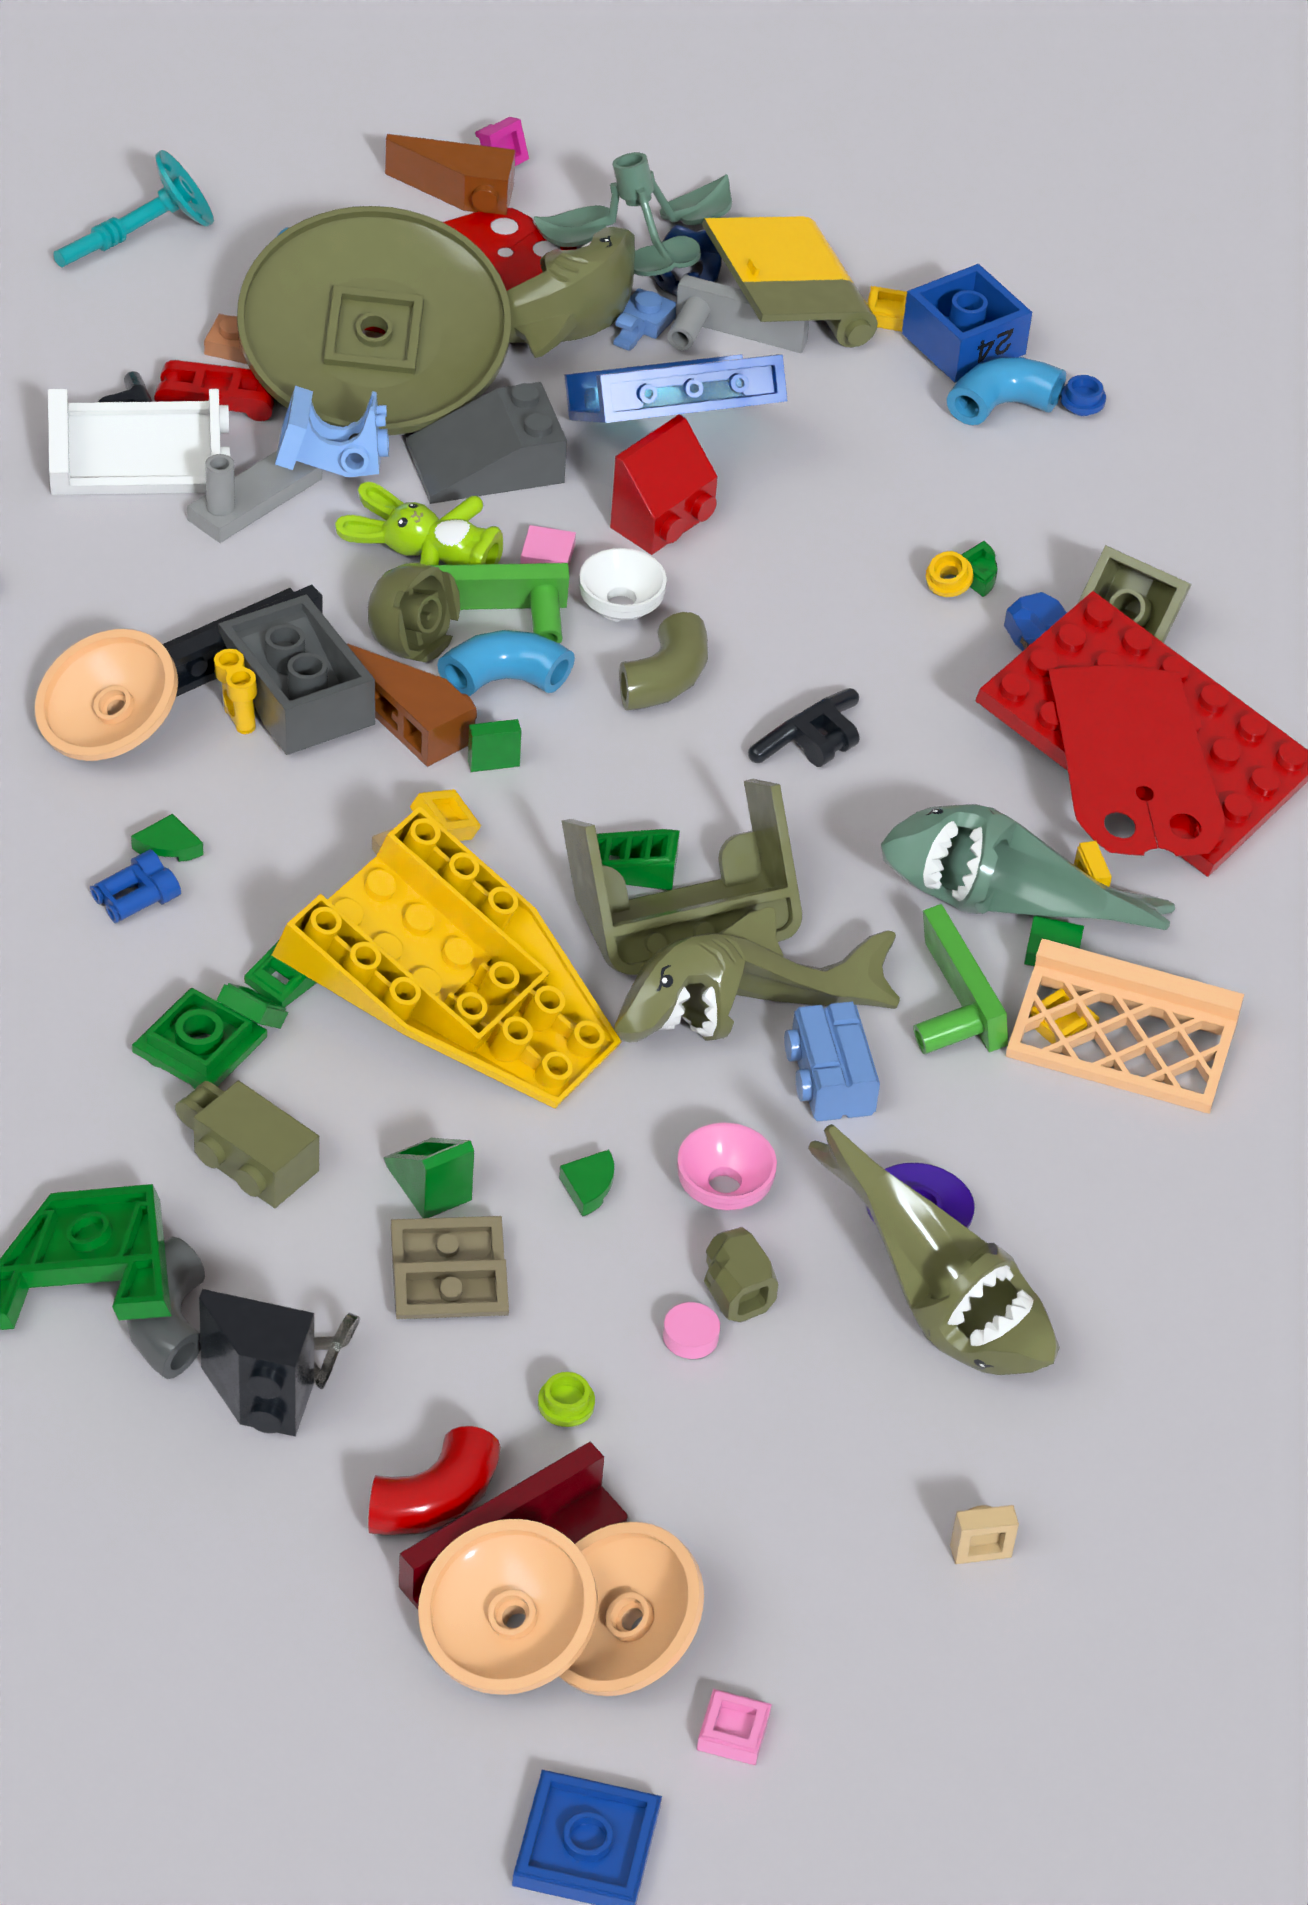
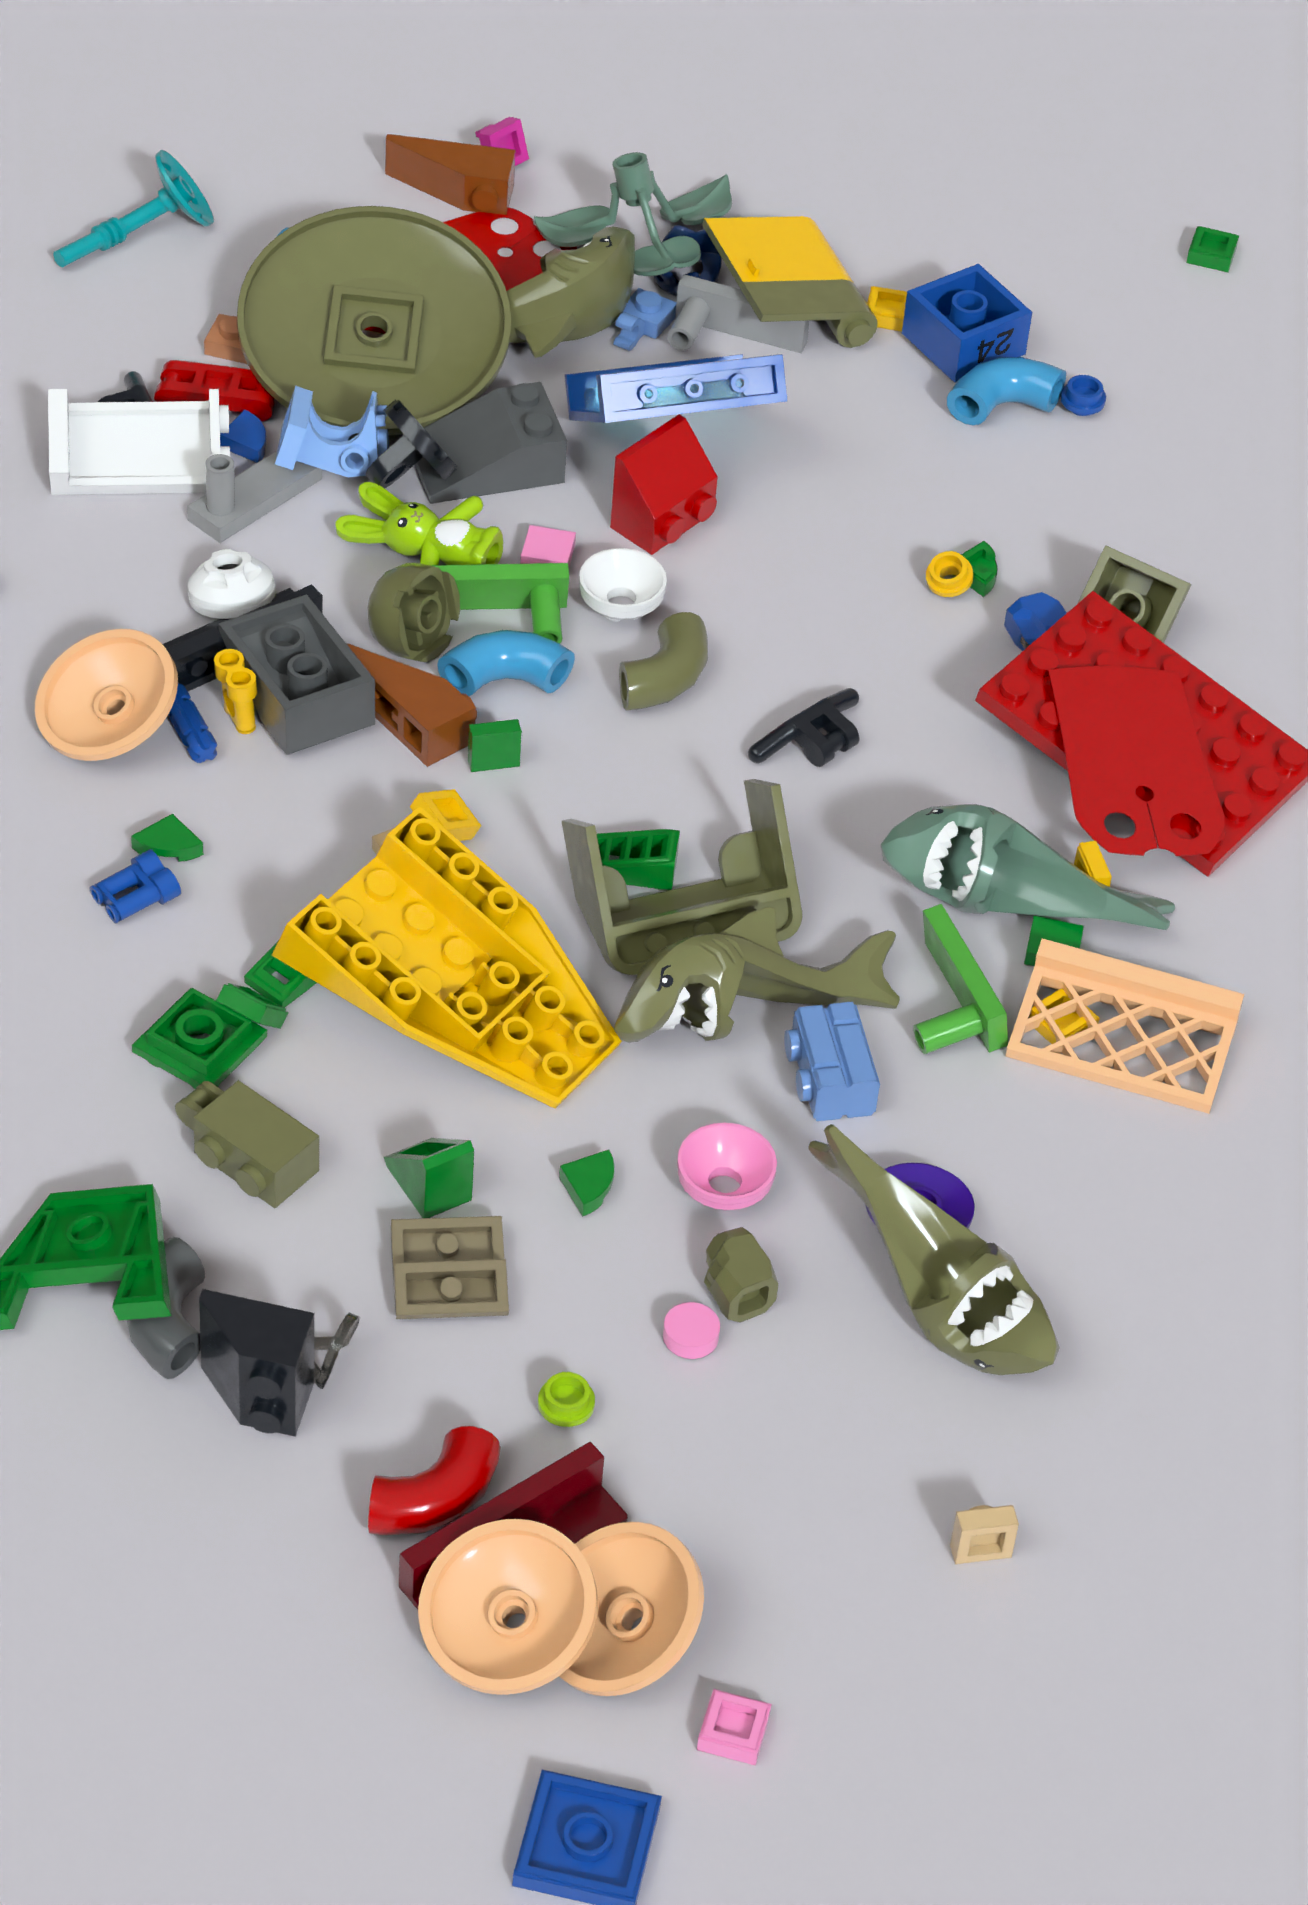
none -> blue axle [168,683,217,763]
none -> white piece [188,549,276,619]
none -> blue tile [220,410,266,463]
none -> black tile [366,399,457,489]
none -> green tile [1186,226,1239,273]

